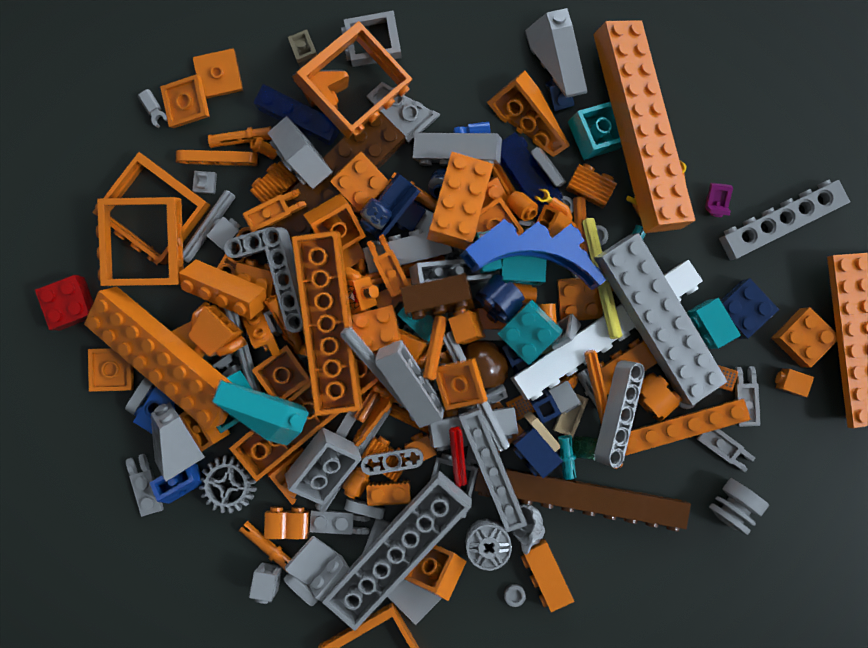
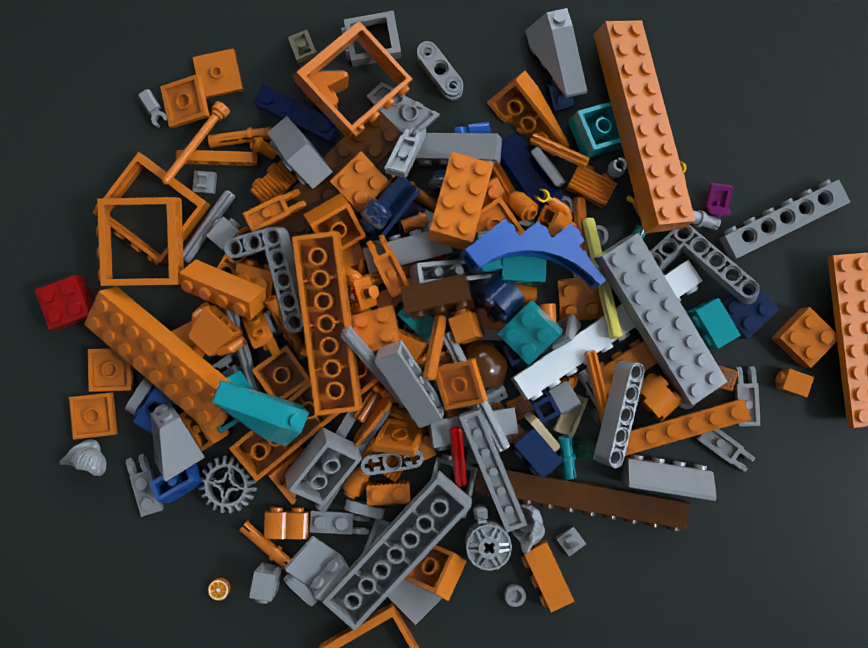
light grey wheel [709,478,769,535] -> none
none -> light grey hair [59,439,107,476]
none -> orange plate [69,392,118,440]
none -> orange piece [162,101,230,185]
none -> orange tile [208,578,231,601]
none -> orange plate [372,418,427,457]
none -> light grey hinge [385,125,426,178]
none -> orange pin [401,211,429,233]
none -> light grey piece [417,41,463,101]
none -> light grey bar [473,503,488,525]
none -> orange axle [530,133,589,168]
none -> light grey tile [556,525,586,556]
none -> light grey pin [605,158,627,180]
none -> light grey slope [620,454,717,501]
none -> light grey beam [650,225,760,304]
none -> light grey pin [692,210,721,230]

